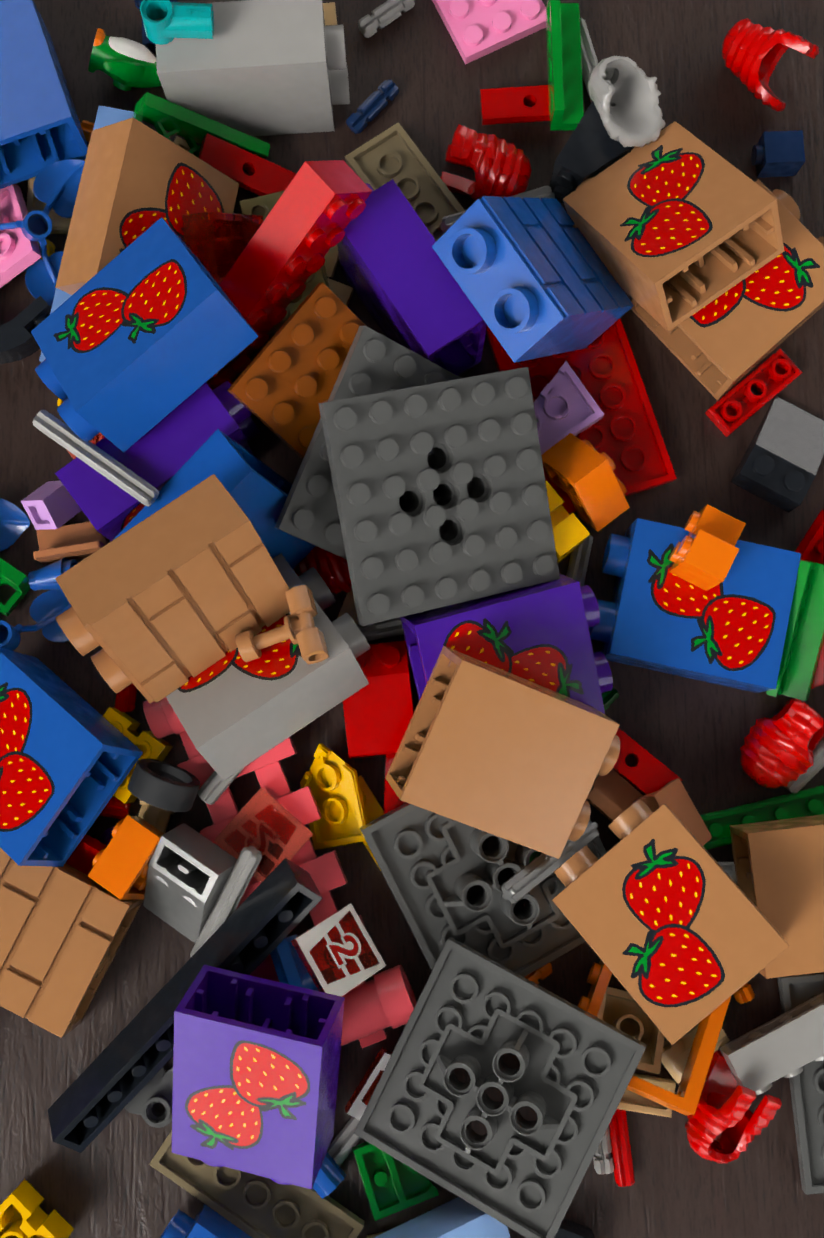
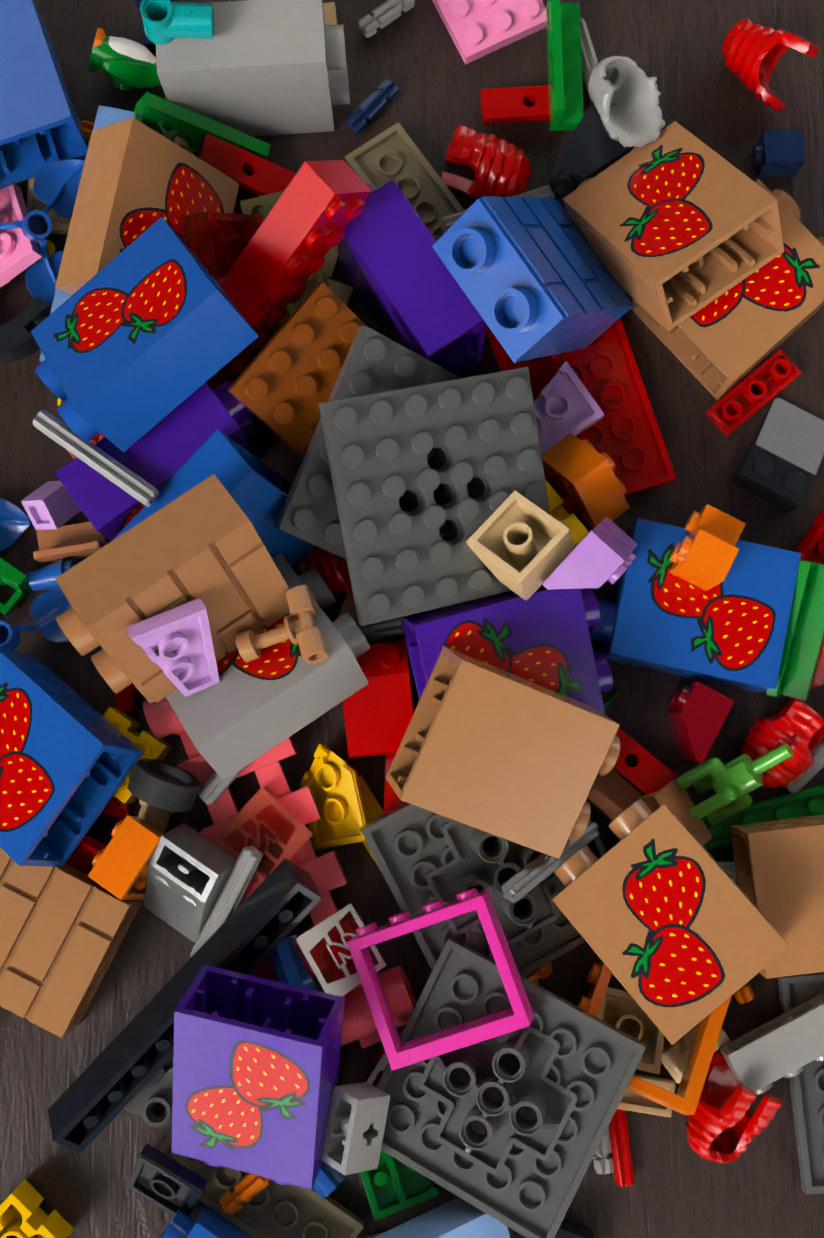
none -> lavender wing [125,598,220,697]
none -> black tile [127,1143,208,1216]
none -> orange axle [219,1173,270,1215]
none -> light grey brick [321,1082,391,1175]
none -> dark pink window [347,888,534,1070]
none -> tan slope [466,491,574,601]
none -> slope [542,517,638,590]
none -> dark red slope [667,681,735,764]
none -> bright green plant [676,743,794,825]

